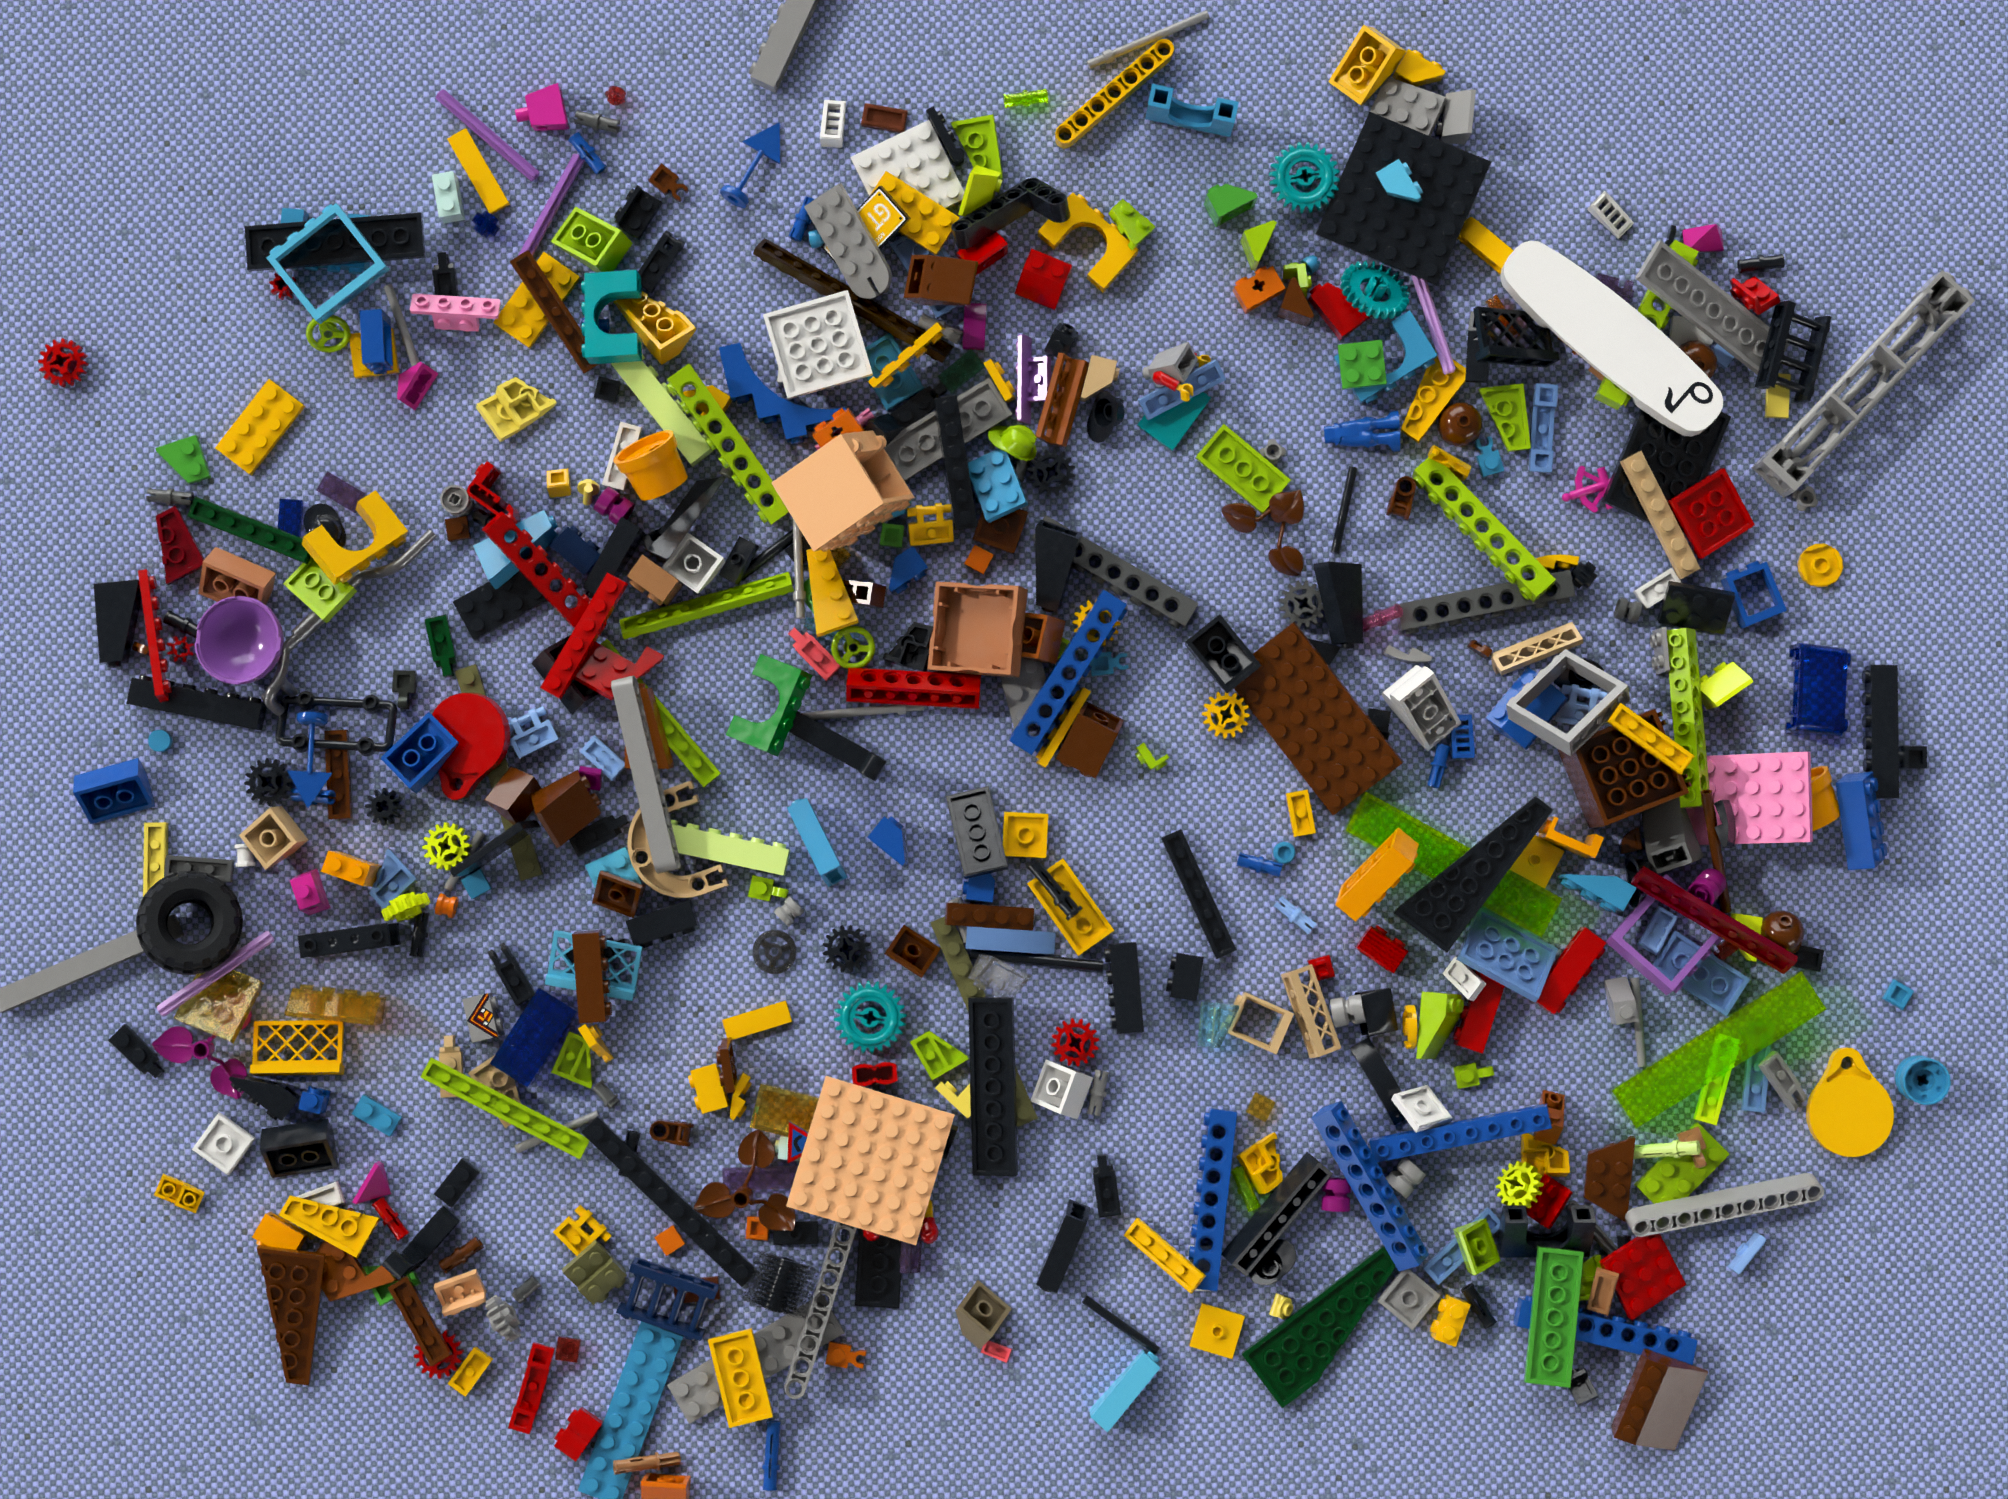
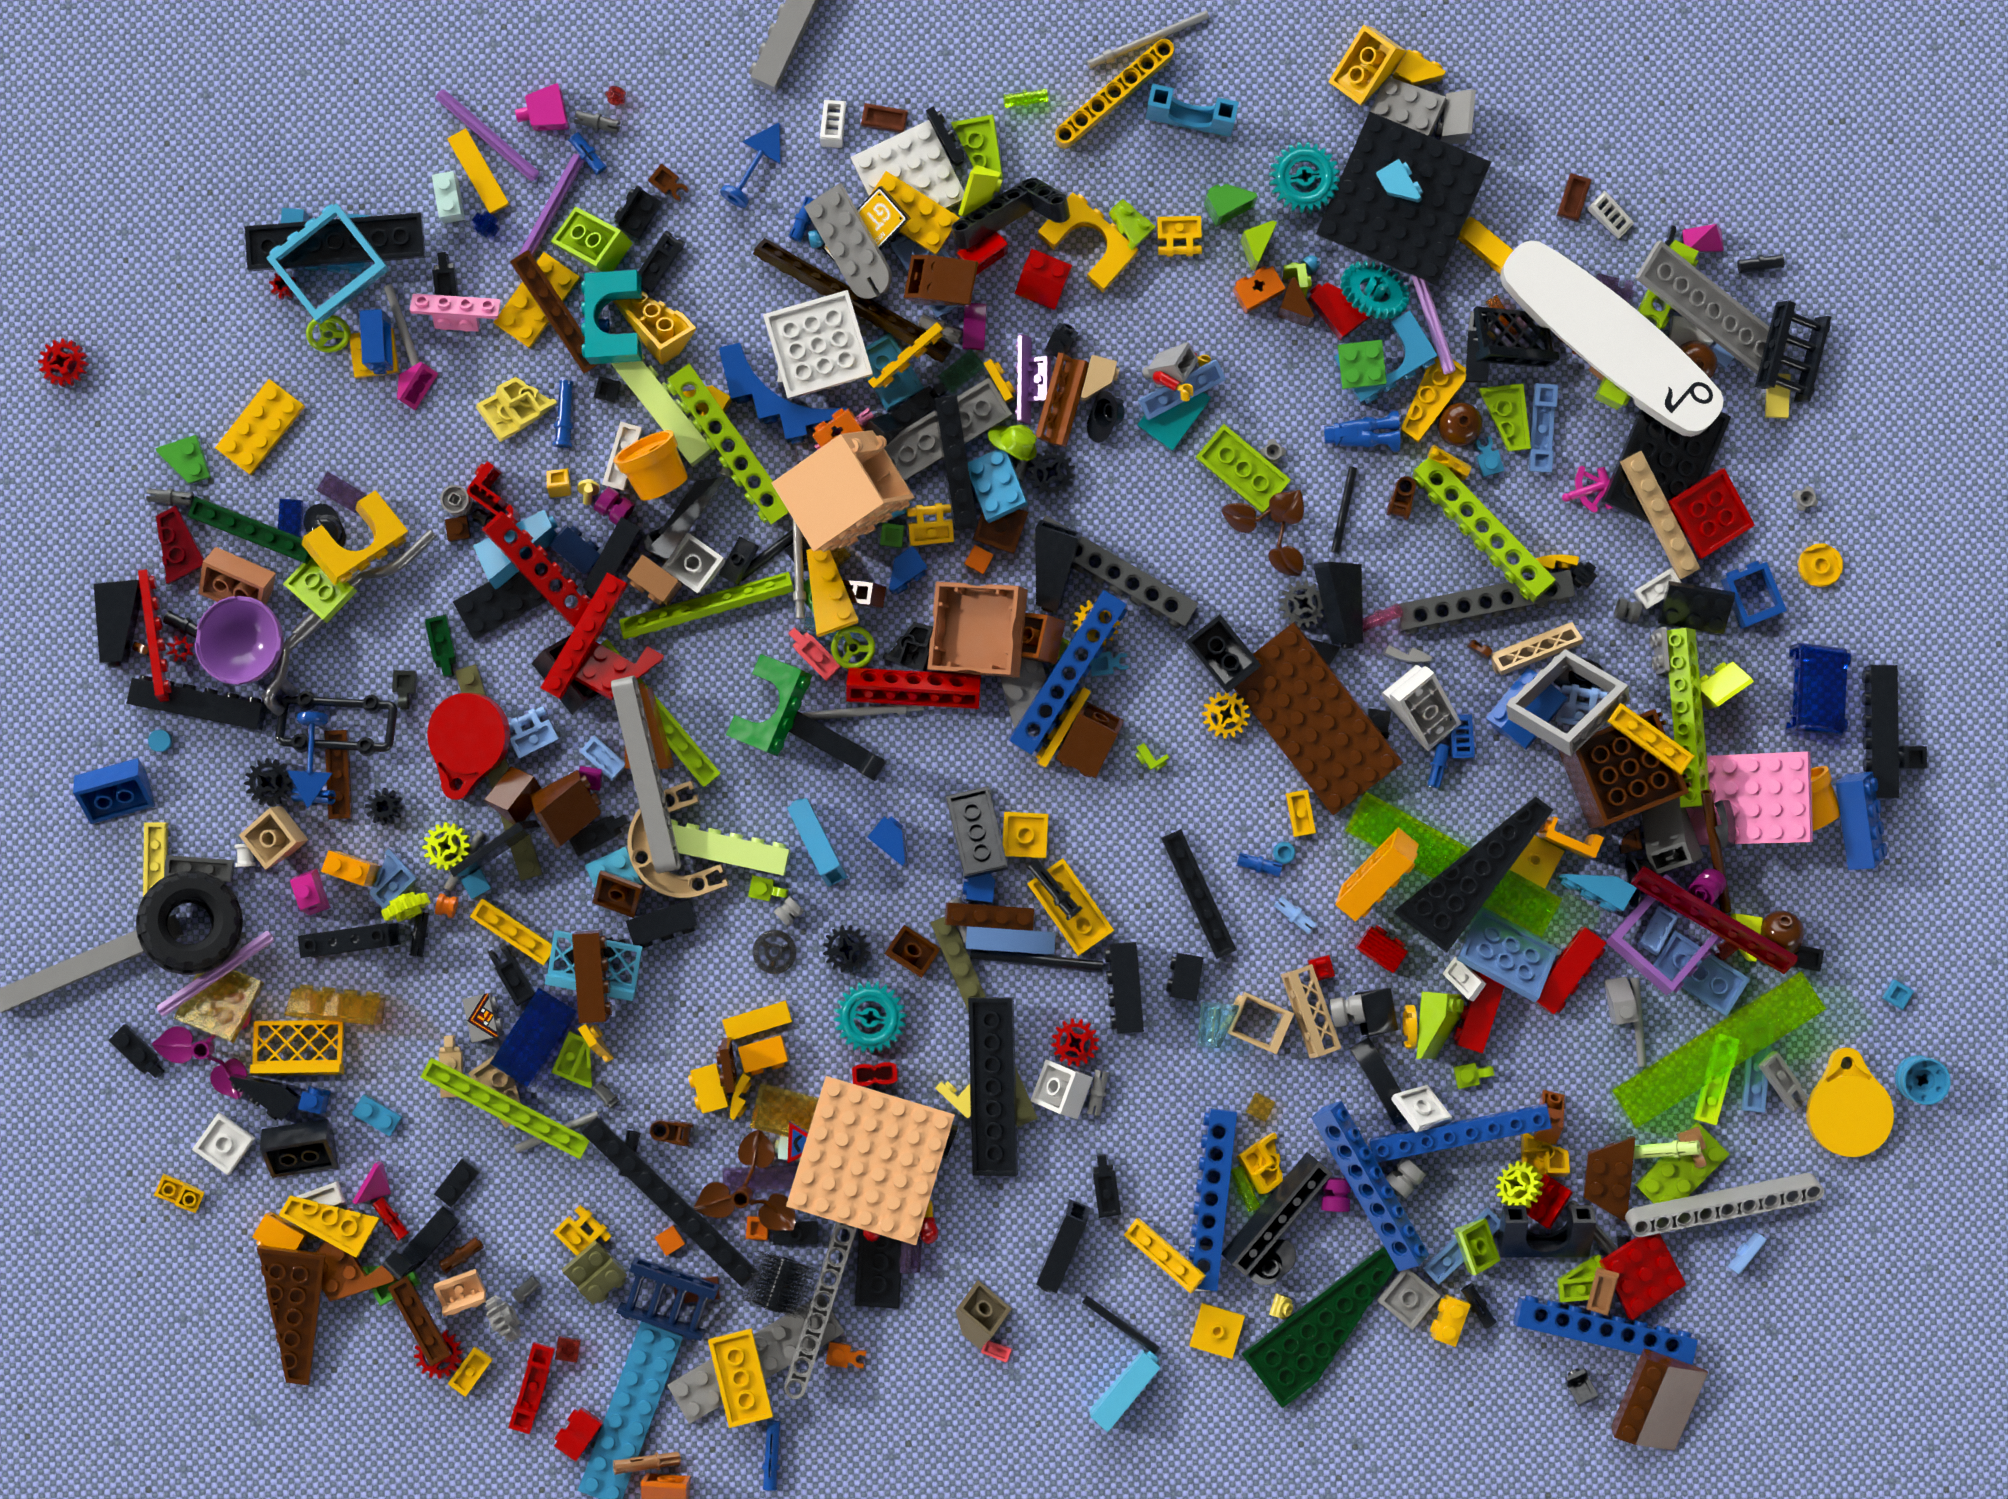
blue slope [381,712,459,794] -> none
lime wing [910,1030,969,1080] -> none
clear slope [968,954,1031,997] -> none
bright green plate [1524,1246,1584,1388] -> none
red bracket [1730,276,1781,315] -> none
light grey piece [1751,270,1975,498] -> none
none -> yellow plate [470,898,552,966]
none -> blue pin [552,380,574,448]
none -> light orange brick [738,1035,789,1076]
none -> yellow plate [1157,216,1202,257]
none -> copper tile [1556,173,1592,222]

